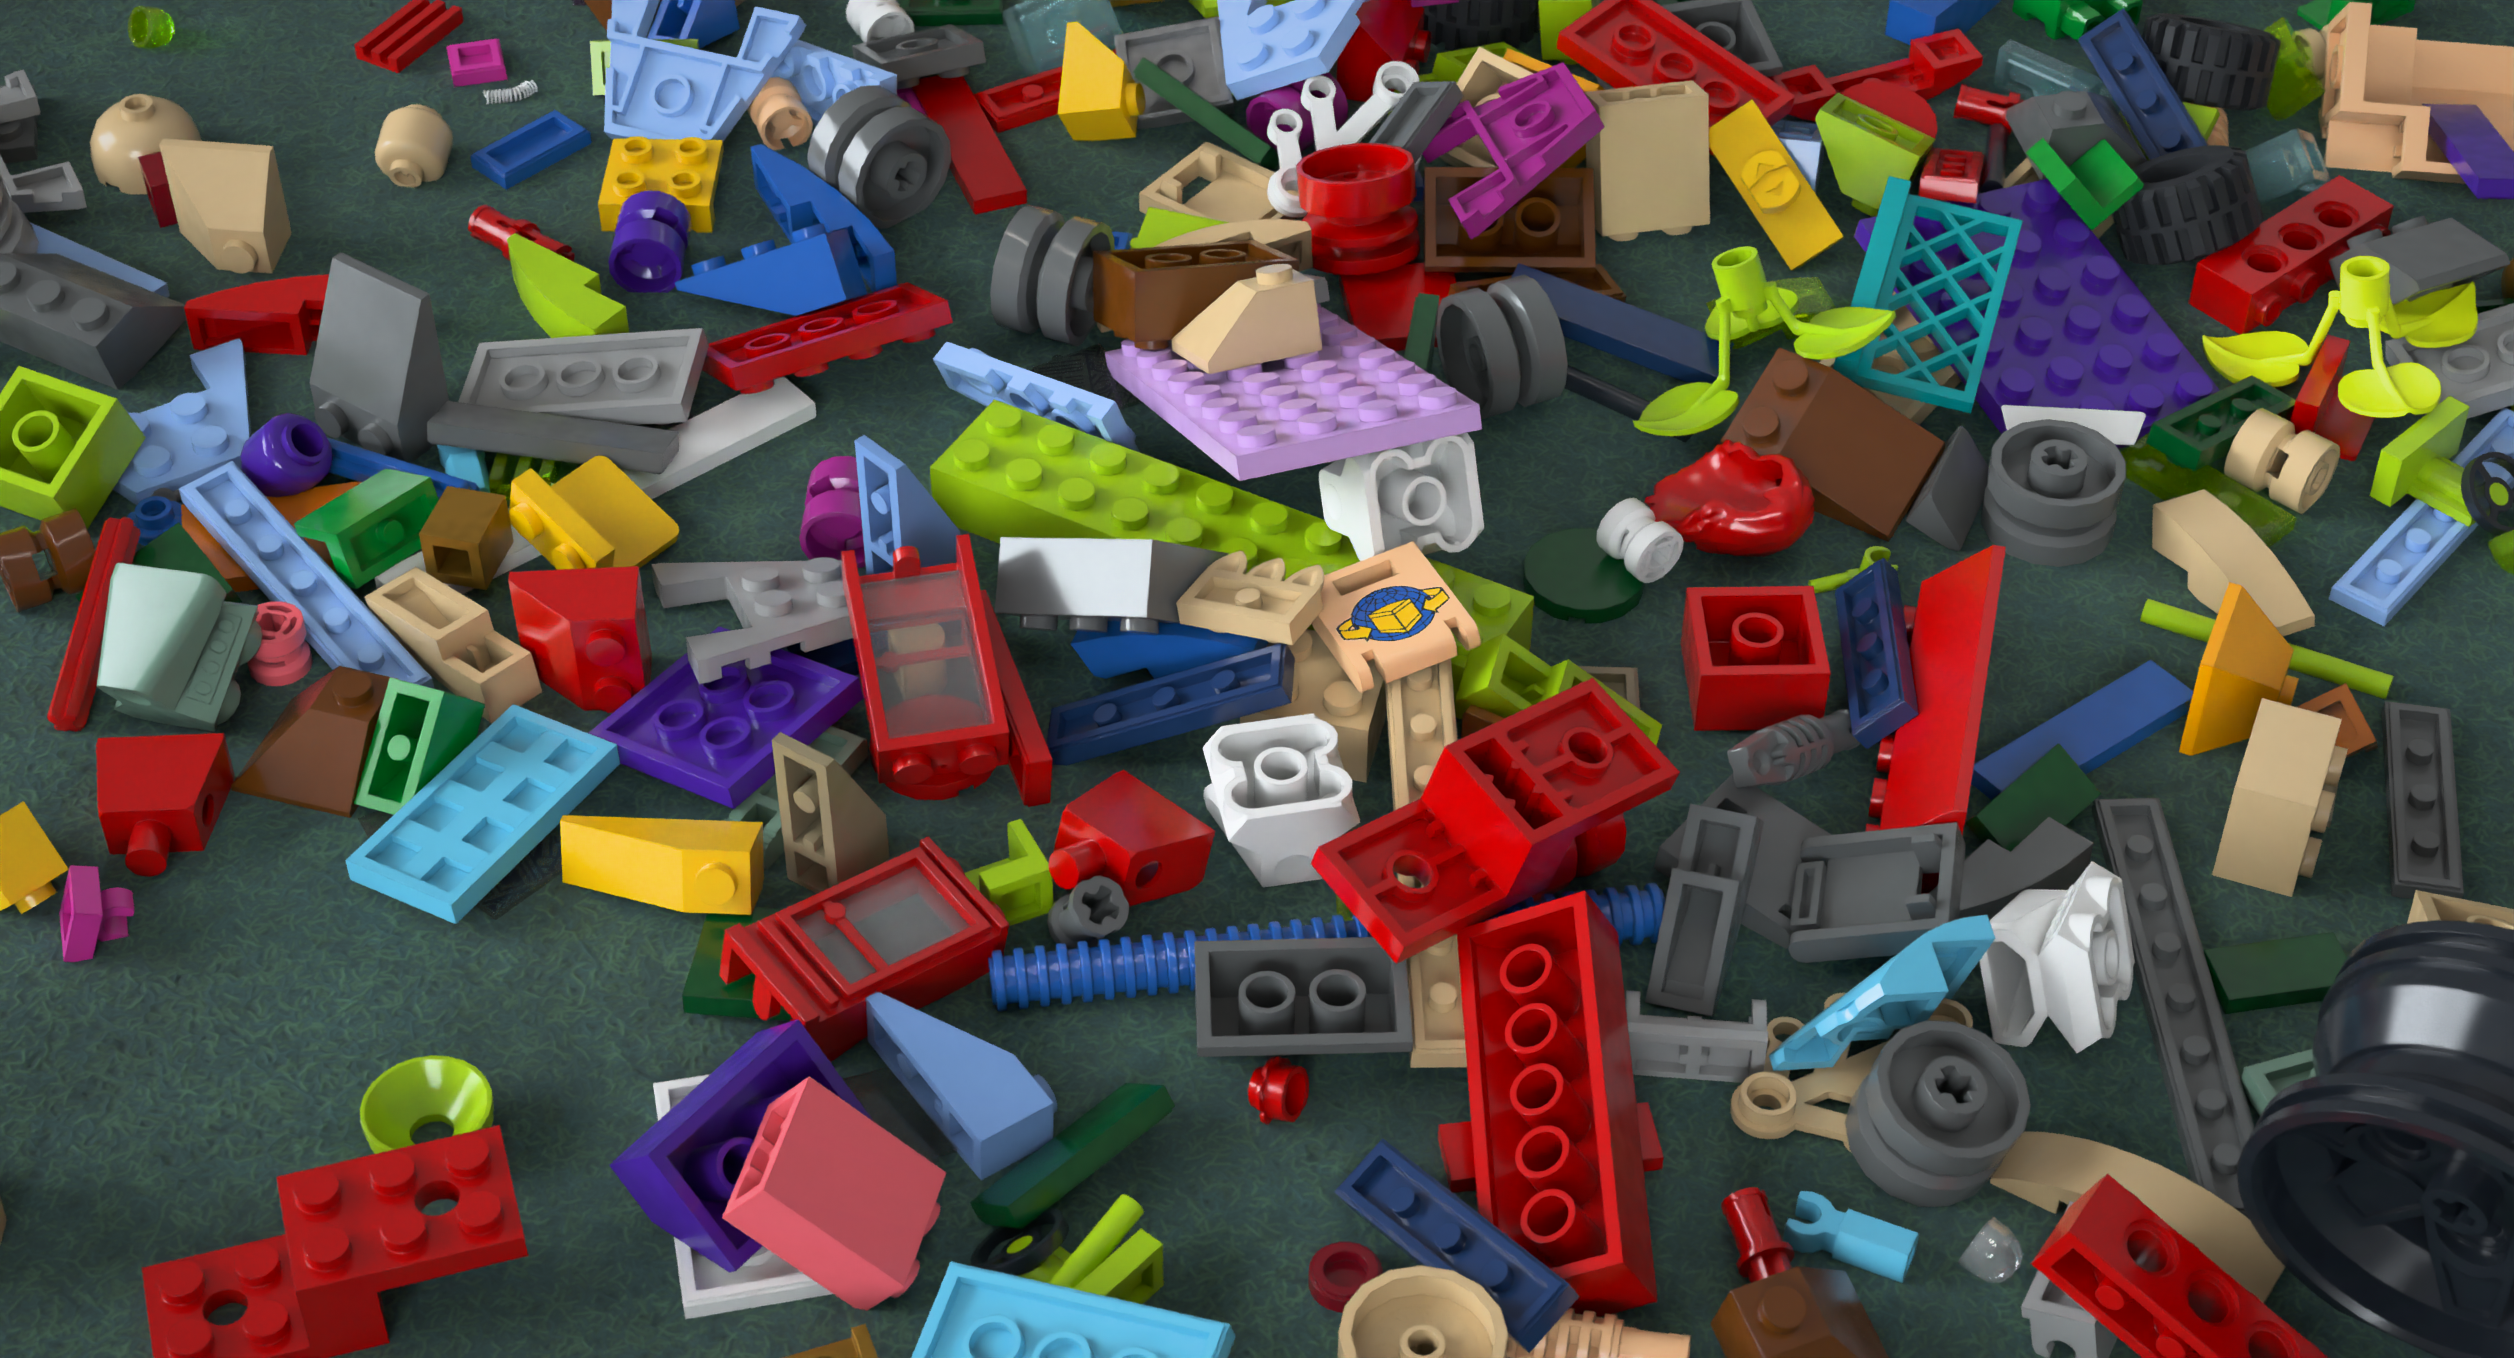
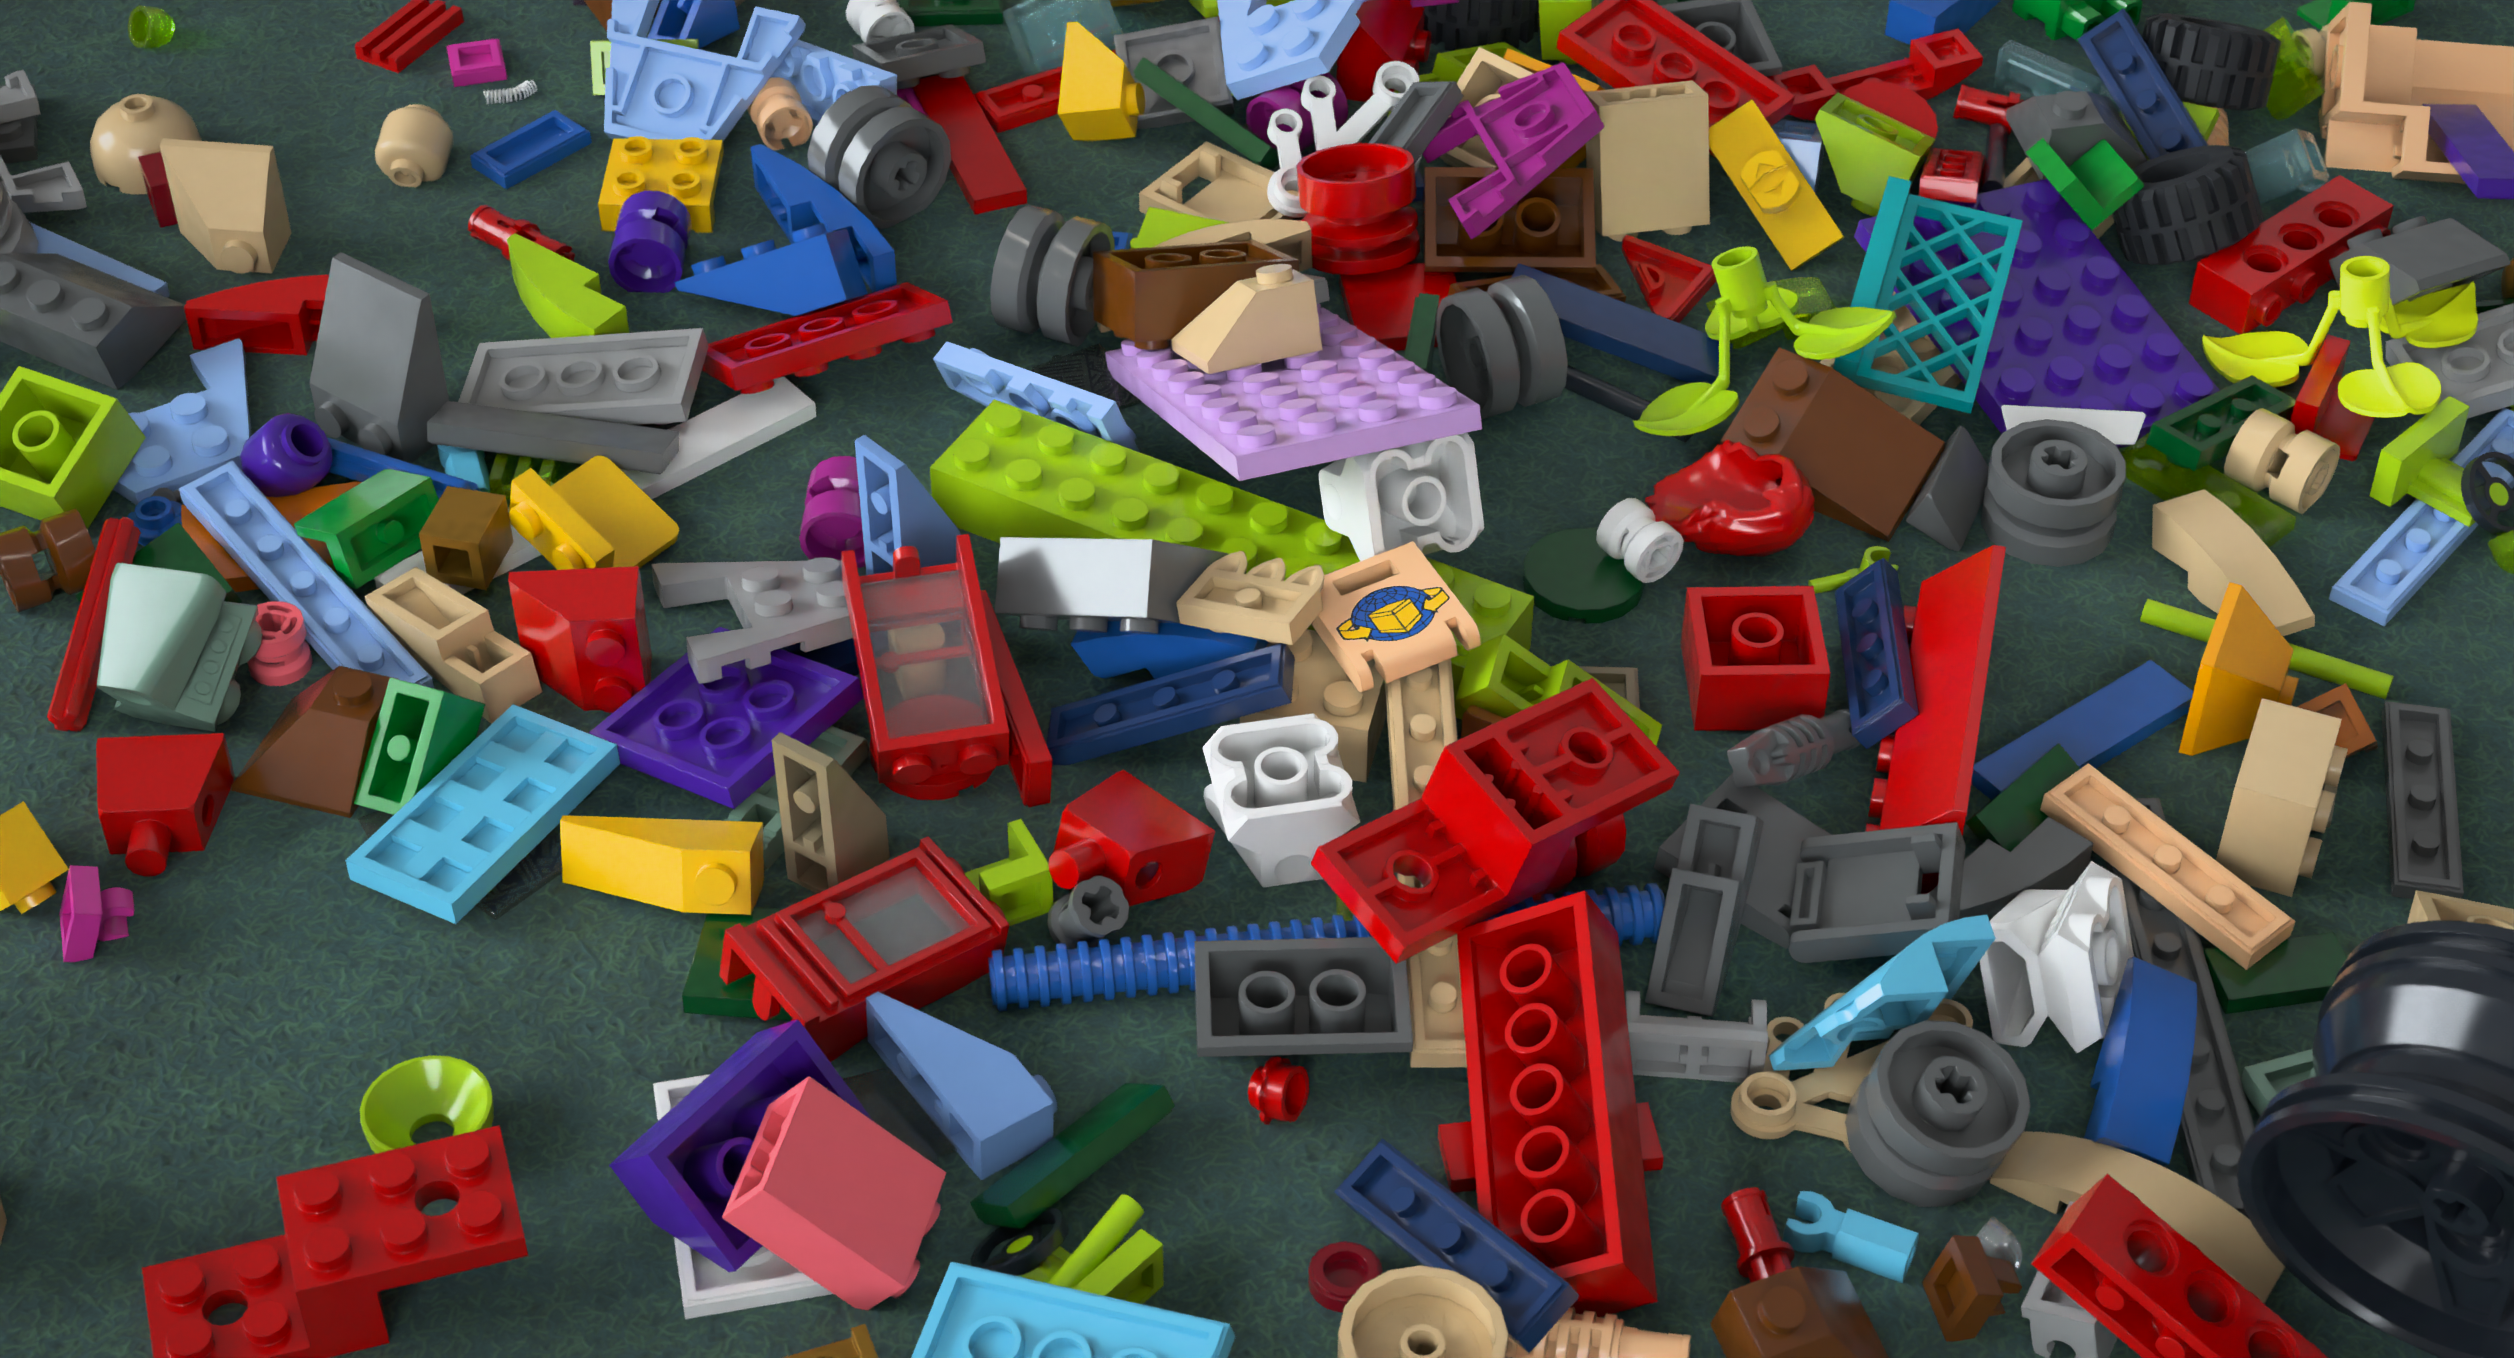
none -> red tile [1622,235,1716,323]
none -> reddish brown tile [1922,1235,2022,1342]
none -> light nougat tile [2040,763,2295,970]
none -> blue slope [2084,956,2197,1167]

